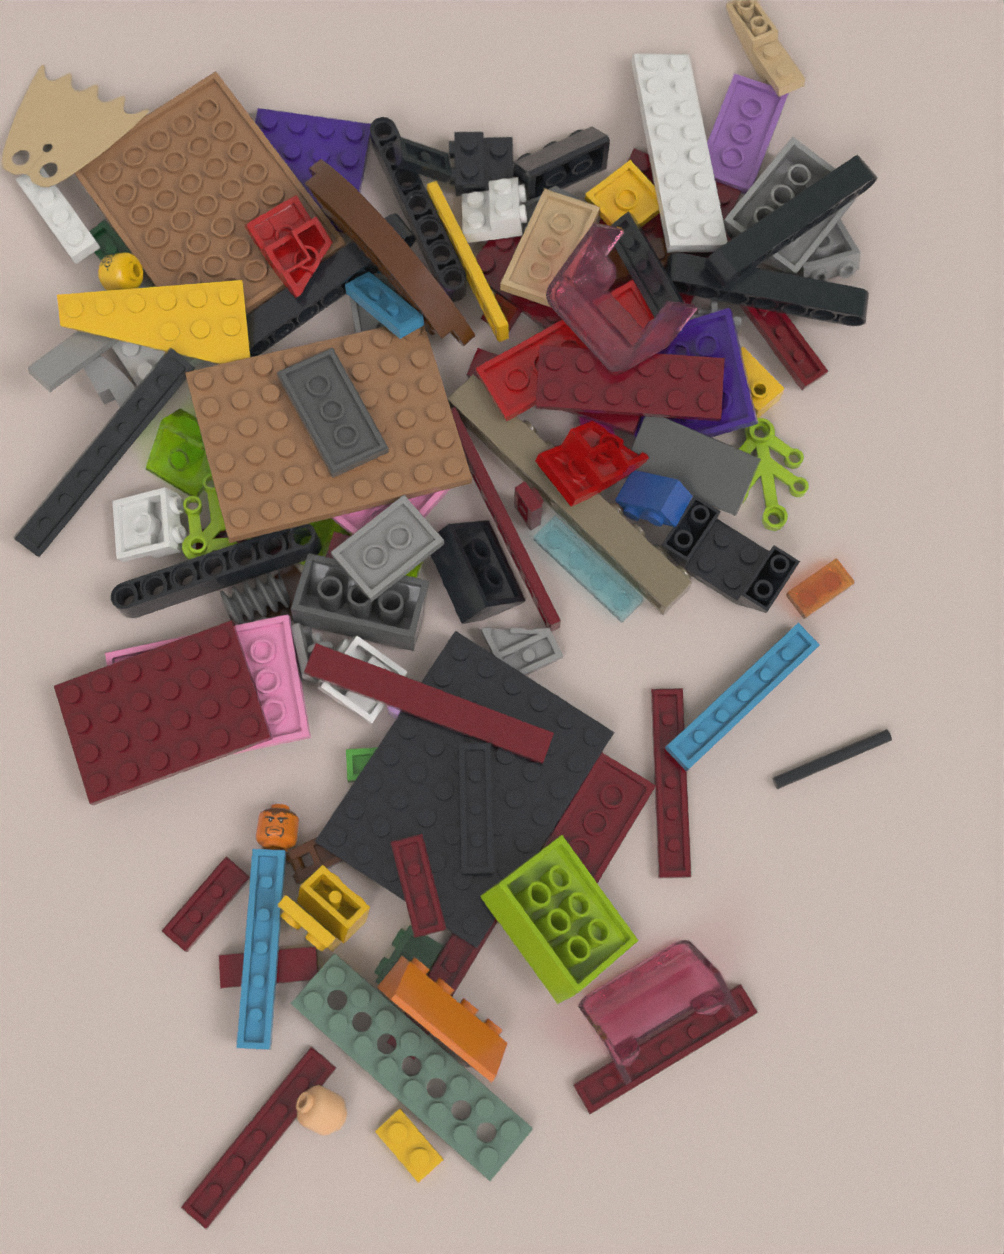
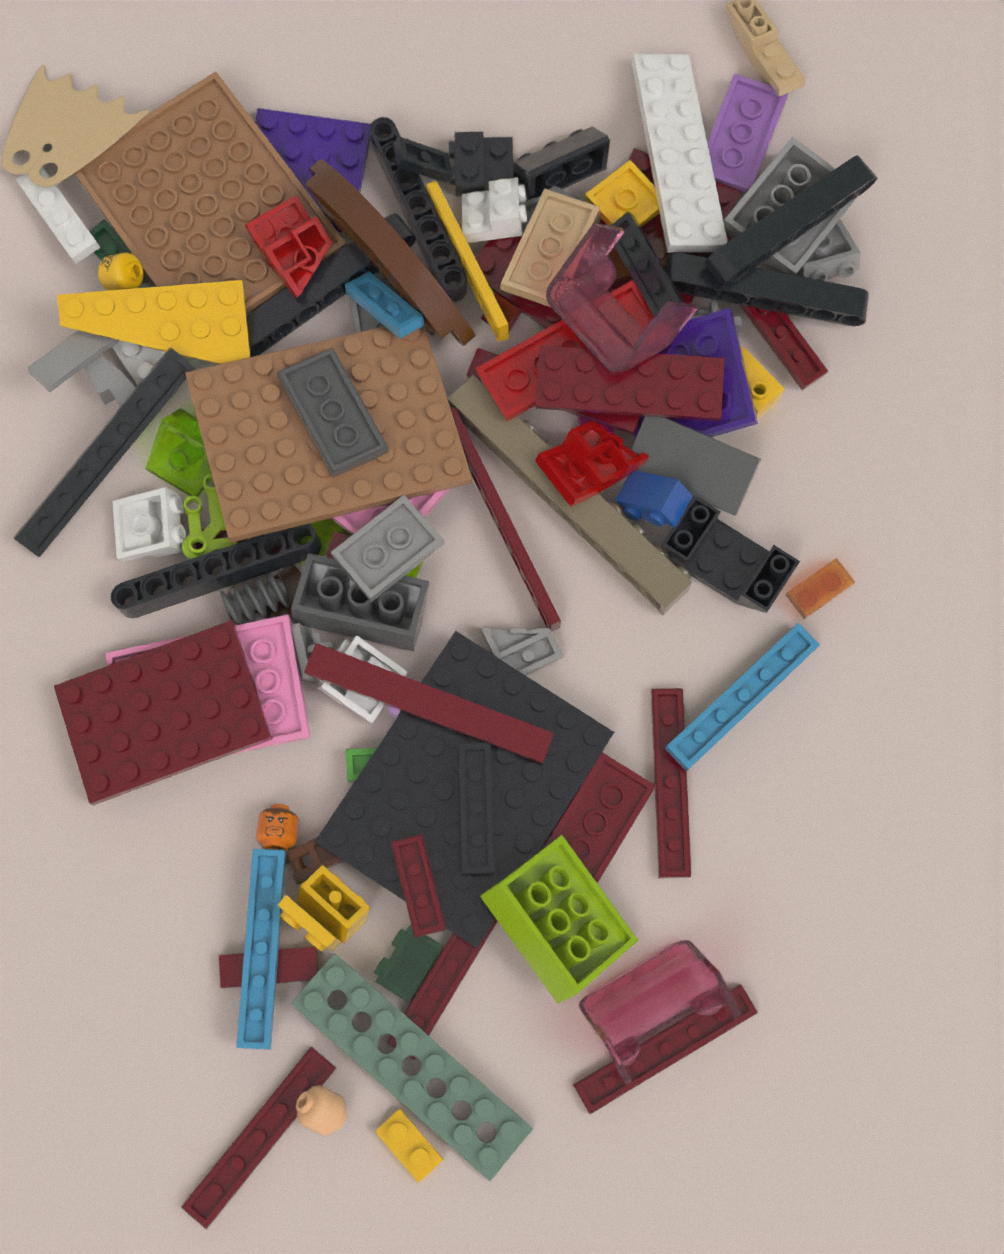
dark red tile [162,856,250,952] -> none
orange slope [377,956,508,1083] -> none
black slope [430,520,526,624] -> none
dark red plate [514,481,544,531] -> none
clear light blue plate [533,516,644,623] -> none
lime plant [739,418,809,531] -> none
black bar [772,729,892,789] -> none

